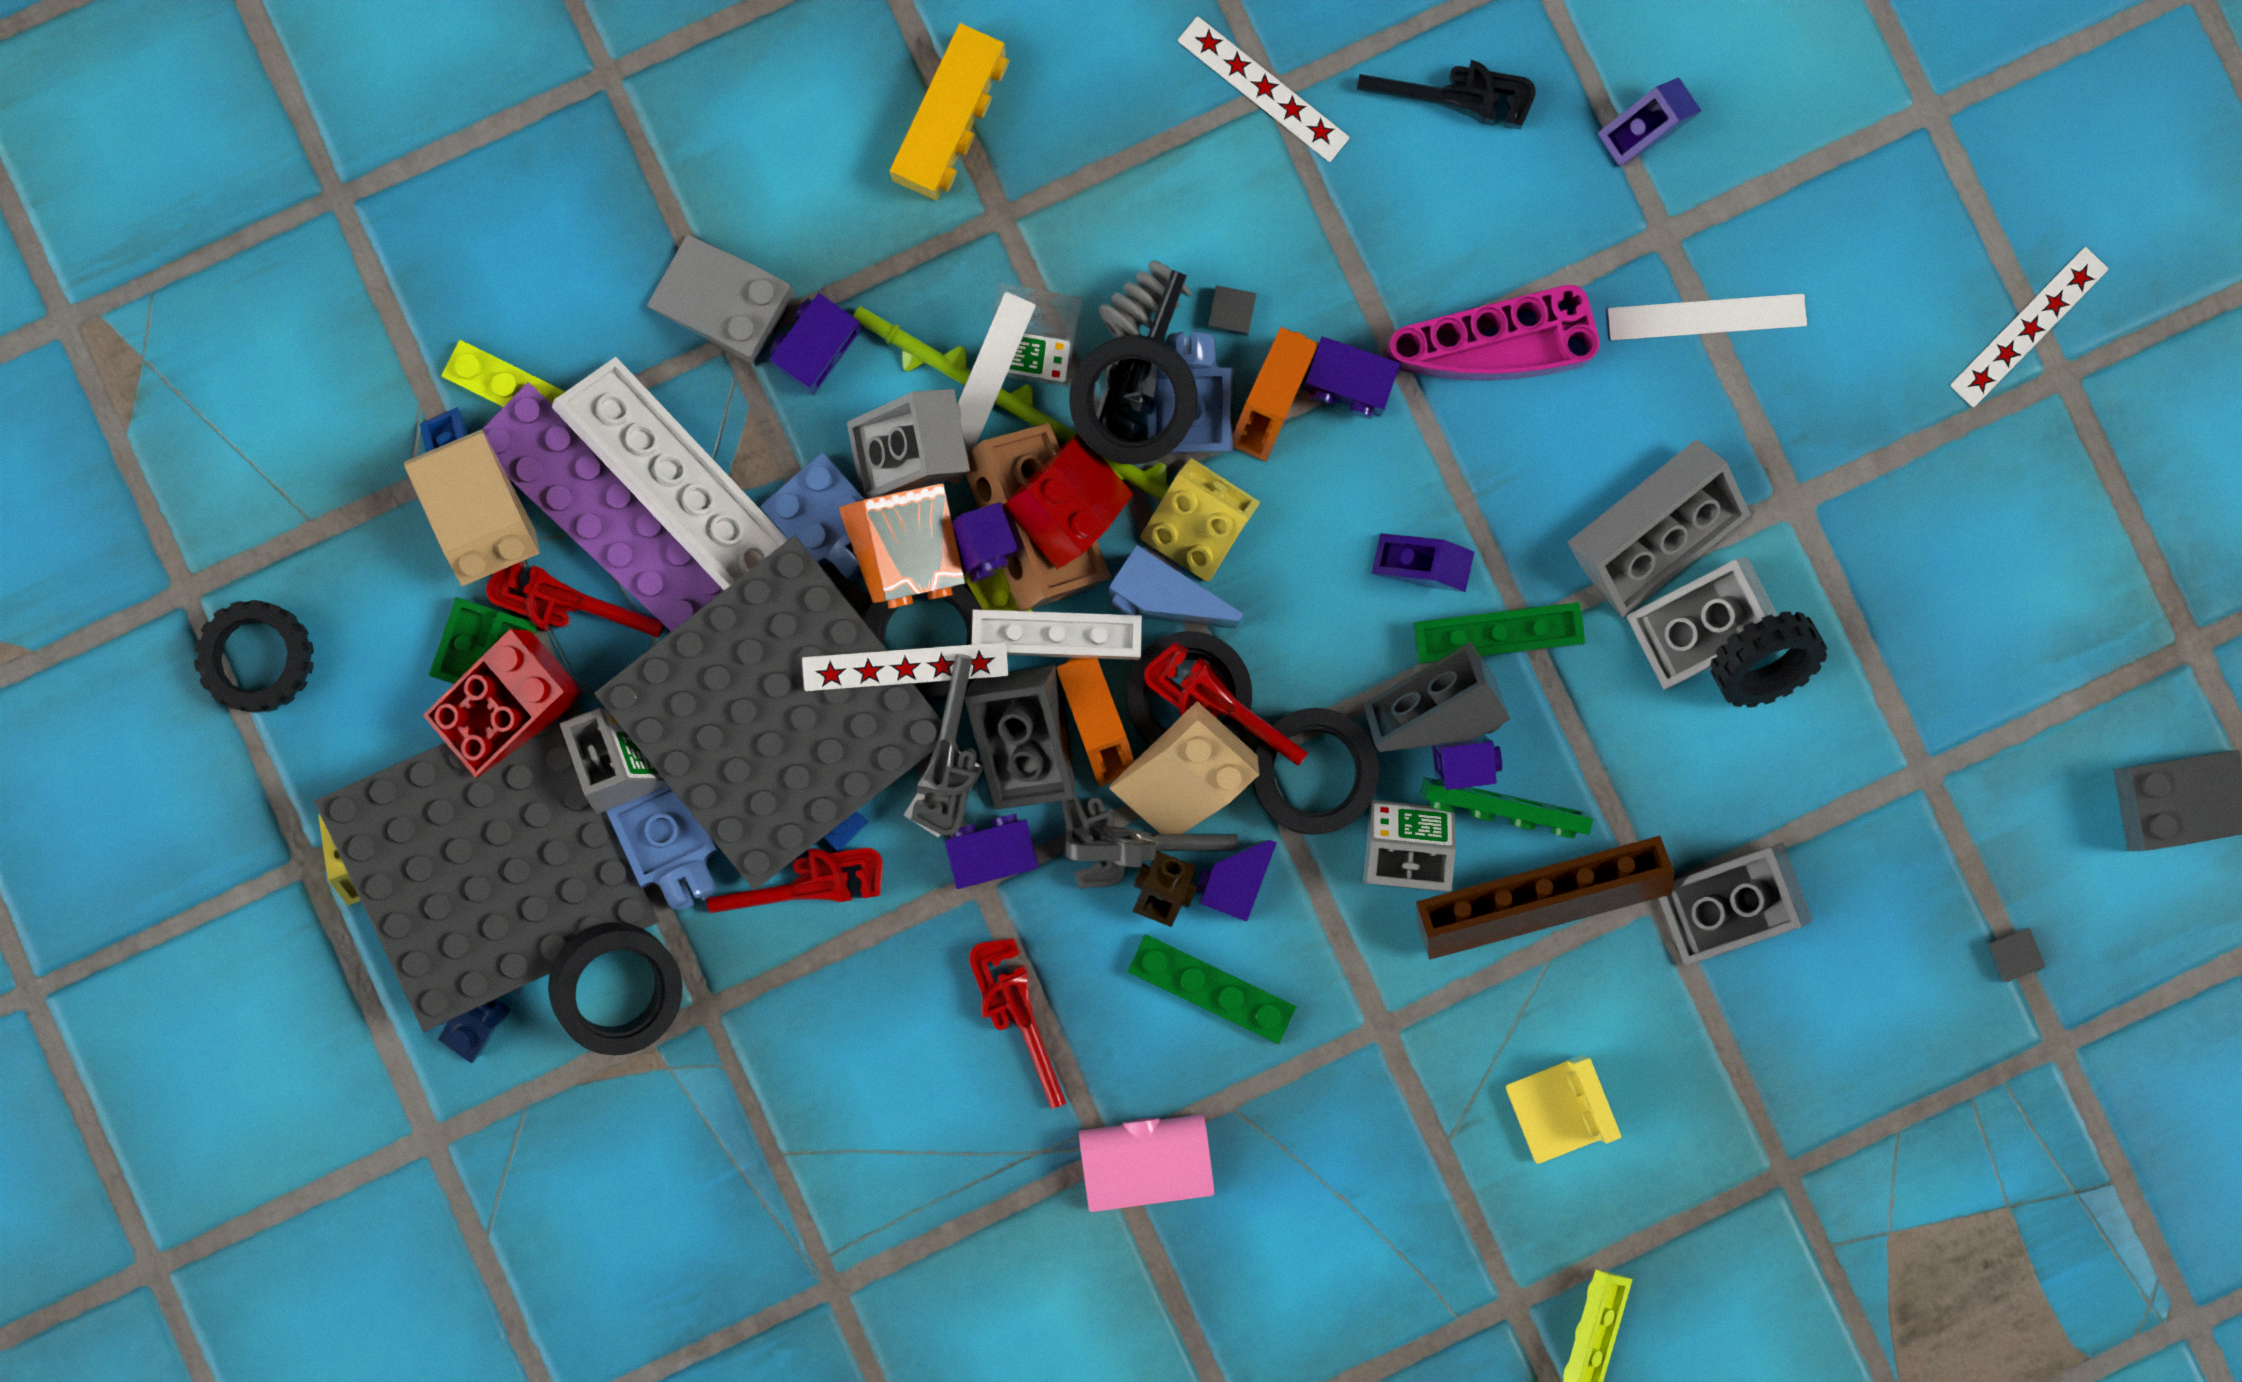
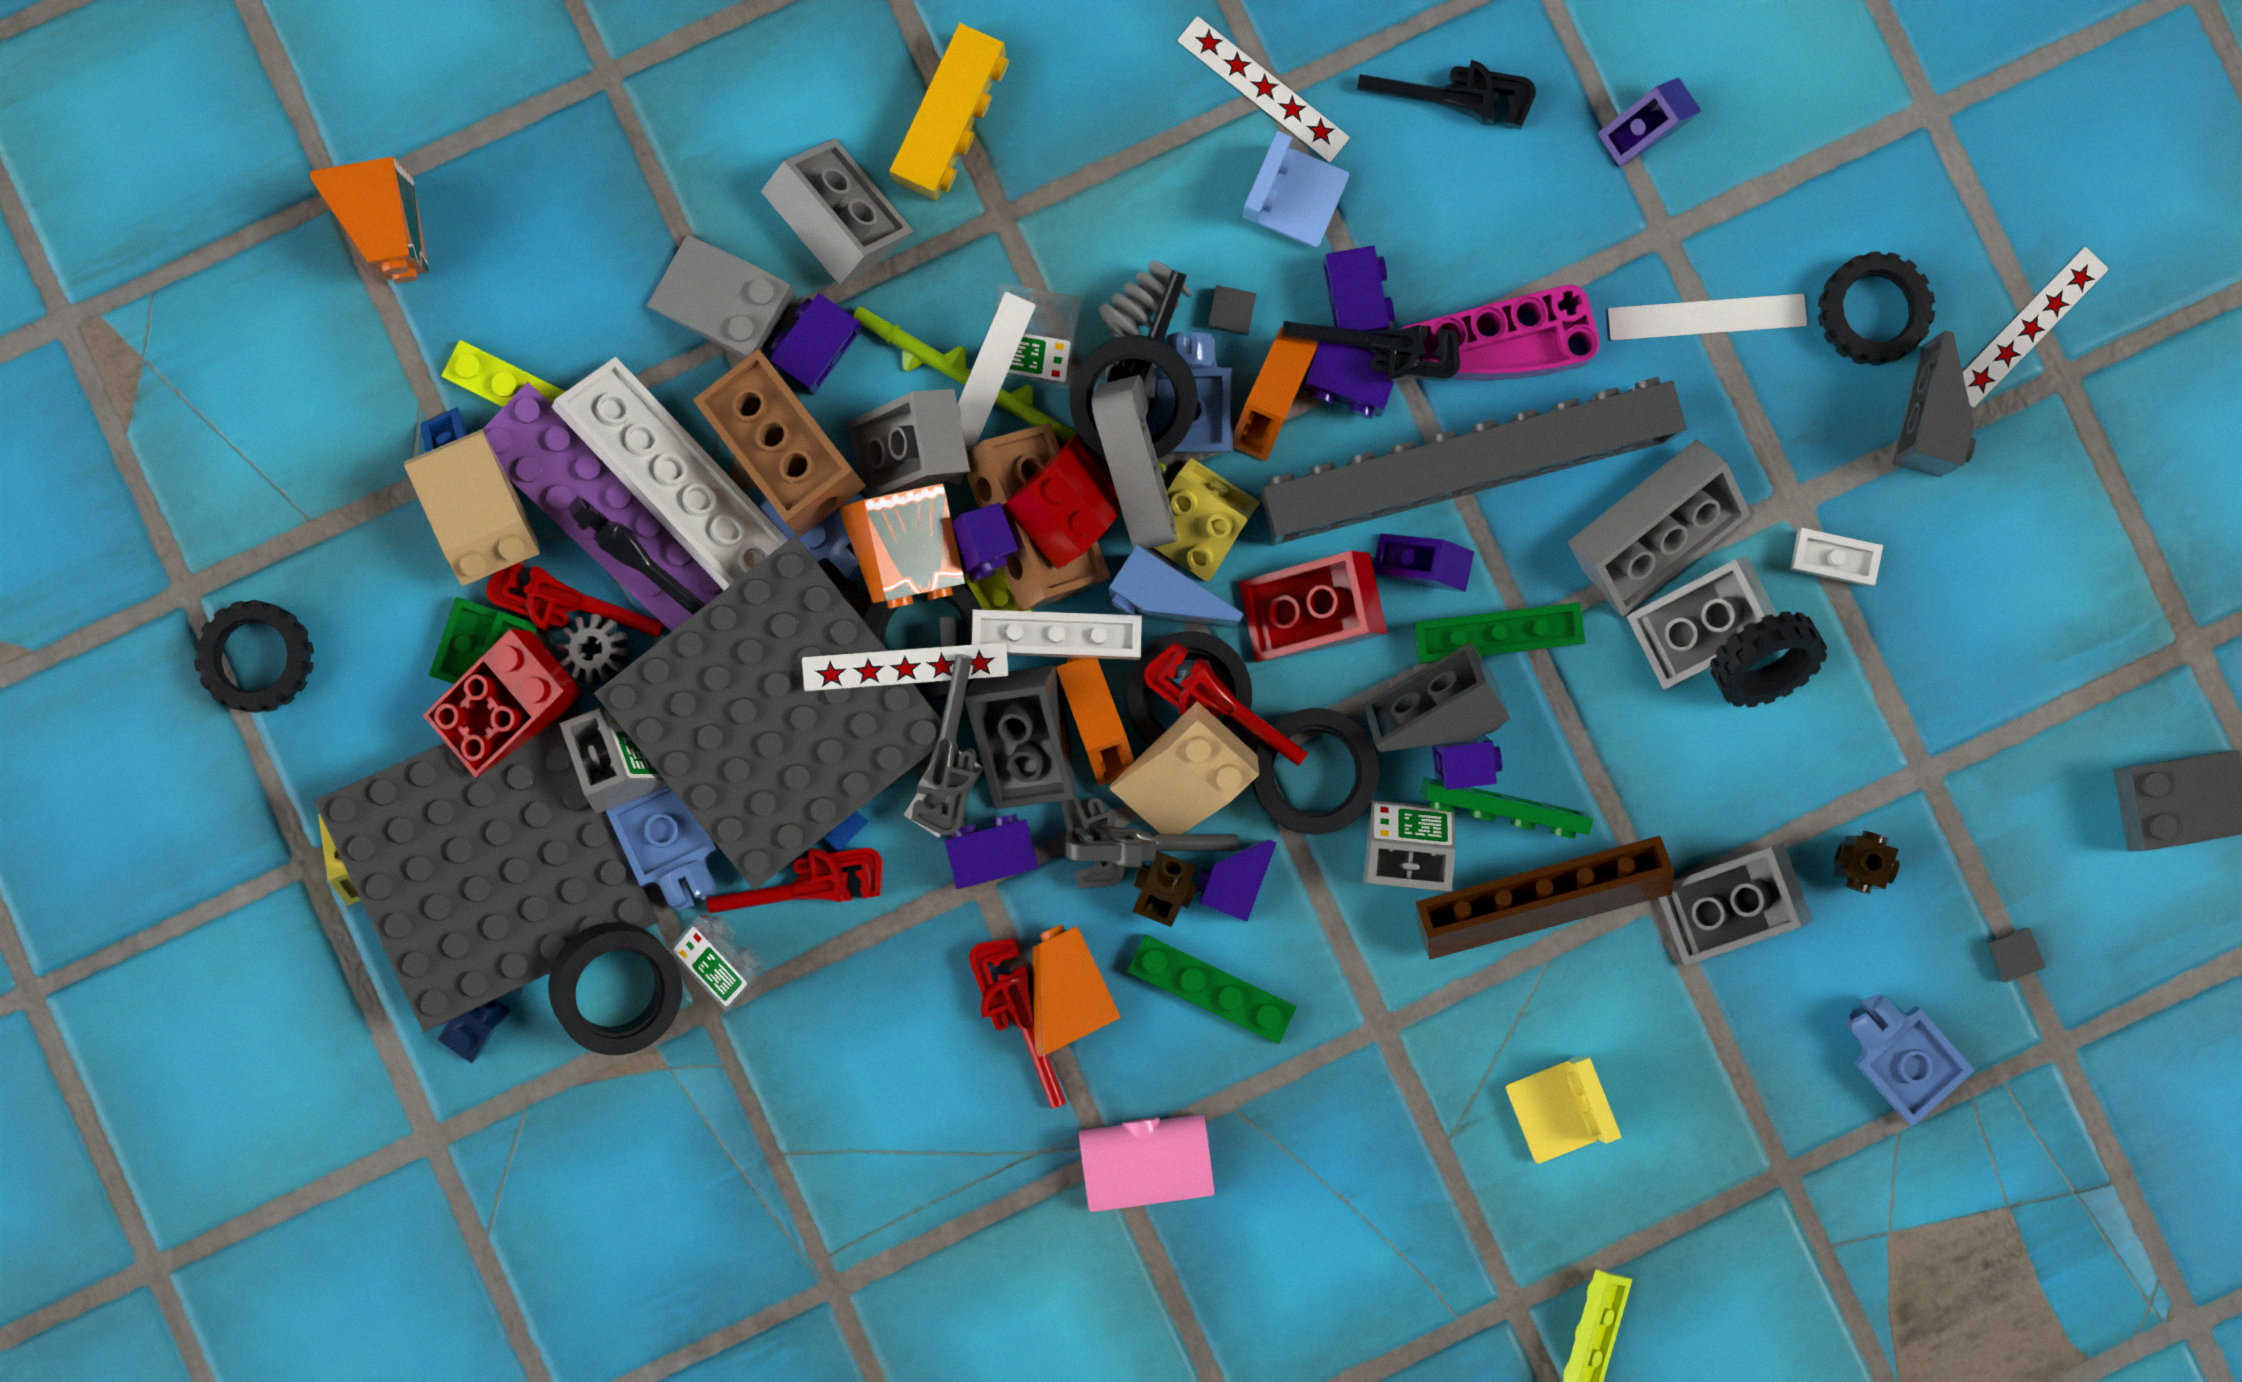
none -> orange slope [309,156,429,283]
none -> light grey gear [557,614,630,686]
none -> black piece [567,495,706,615]
none -> slope [668,915,768,1012]
none -> medium nougat brick [693,348,866,537]
none -> light grey slope [761,138,914,285]
none -> dark grey tile [940,616,960,647]
none -> orange slope [1032,924,1121,1057]
none -> light grey beam [1092,375,1178,549]
none -> red slope [1238,550,1388,663]
none -> light blue bracket [1242,130,1349,248]
none -> dark grey brick [1259,377,1687,546]
none -> black piece [1282,321,1460,383]
none -> dark purple brick [1322,245,1395,331]
none -> white plate [1790,528,1883,588]
none -> black tyre [1818,251,1935,366]
none -> dark brown brick [1833,831,1900,895]
none -> medium blue plate [1846,994,1975,1127]
none -> dark grey slope [1892,331,1976,477]

